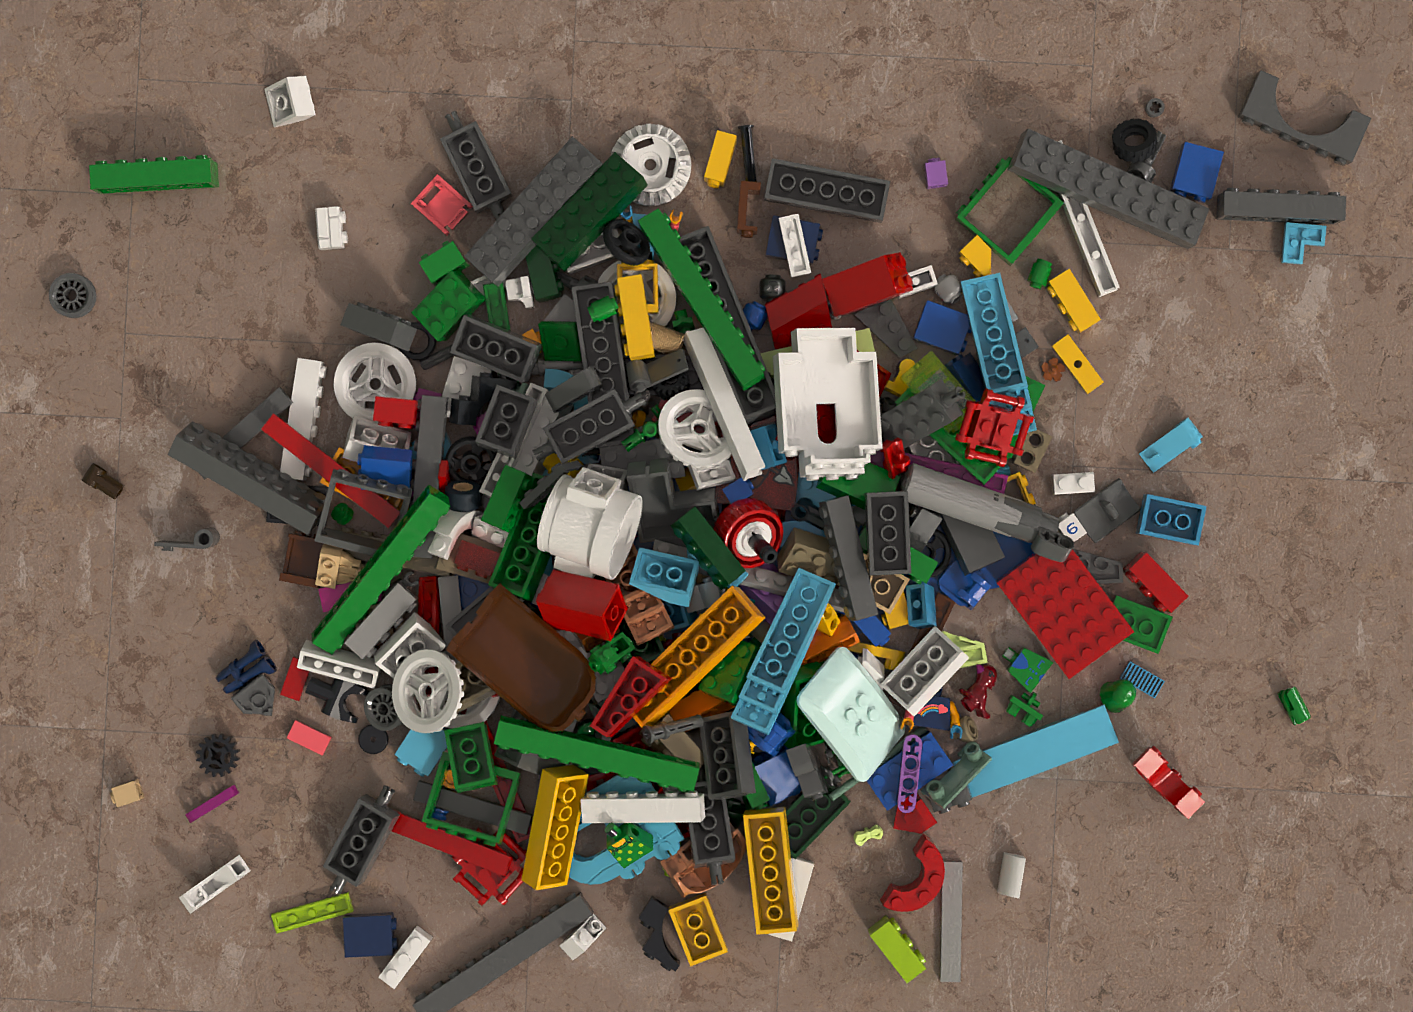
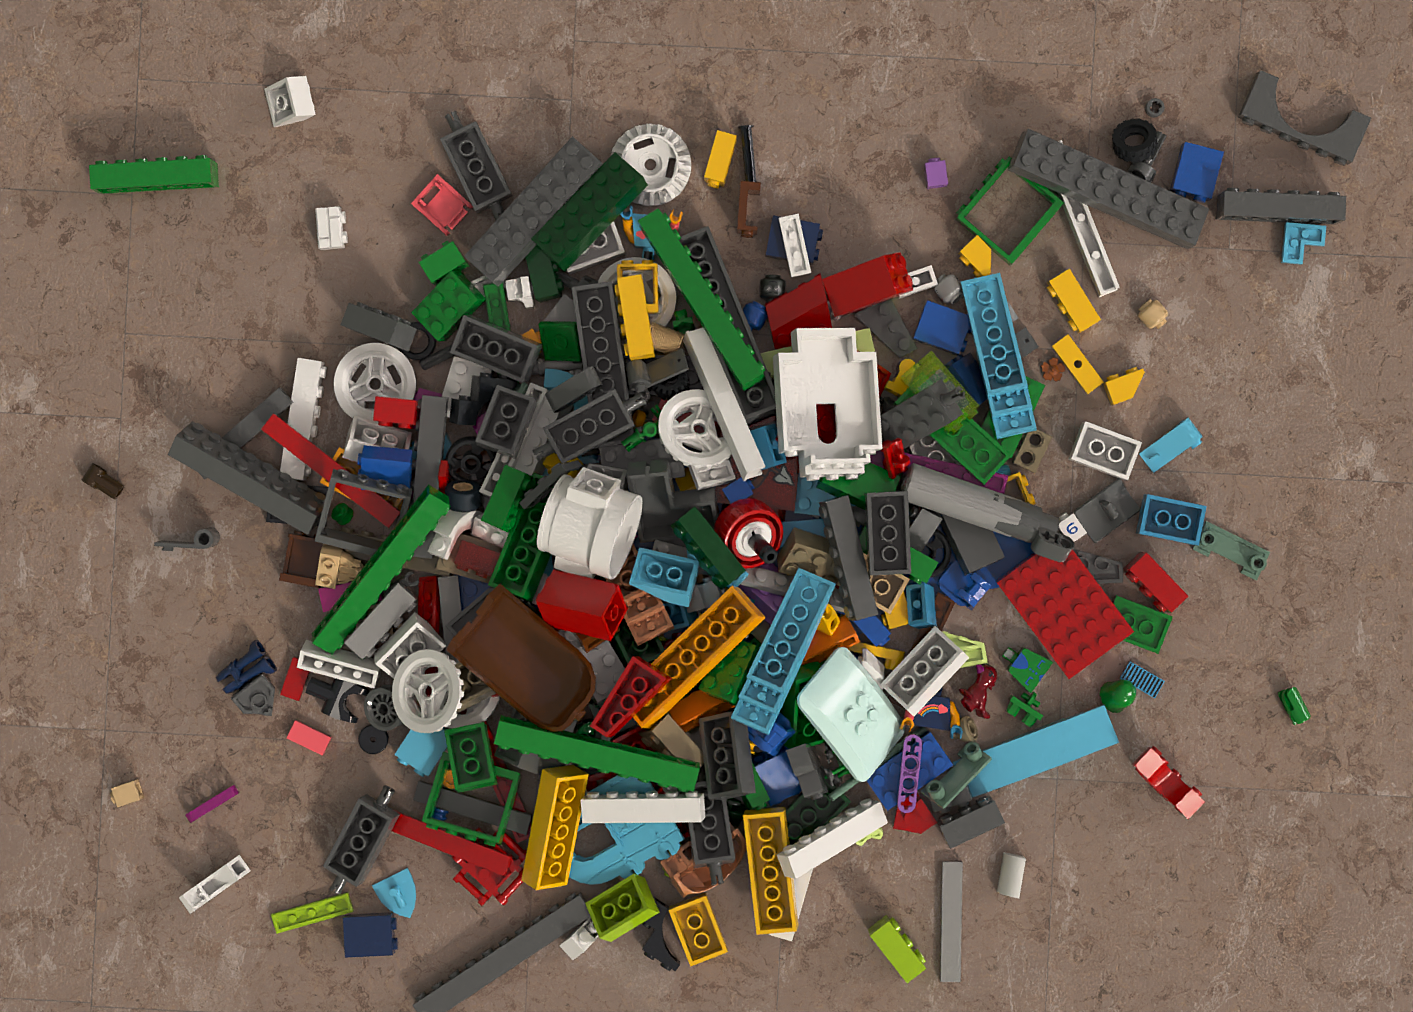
dark grey wheel [49,273,96,318] -> none
black gear [196,733,240,777] -> none
white brick [379,925,433,989] -> none
green brick [587,295,619,322] -> none
green brick [588,632,635,675] -> none
black wheel [603,219,650,266] -> none
green torso [605,822,653,868] -> none
dark grey pin [642,714,703,744] -> none
dark grey brick [764,158,890,223] -> none
black piece [791,497,825,531] -> none
red brick [880,833,945,912] -> none
red brick [955,389,1034,467] -> none
green brick [1027,258,1052,290] -> none
white brick [1051,472,1095,495] -> none
none -> medium azure shield [372,868,416,918]
none -> lime brick [585,874,660,942]
none -> white brick [777,798,888,879]
none -> dark grey brick [937,796,1005,849]
none -> white brick [1068,421,1142,480]
none -> yellow slope [1103,367,1145,405]
none -> tan head [1138,299,1168,329]
none -> sand green brick [1192,521,1270,581]

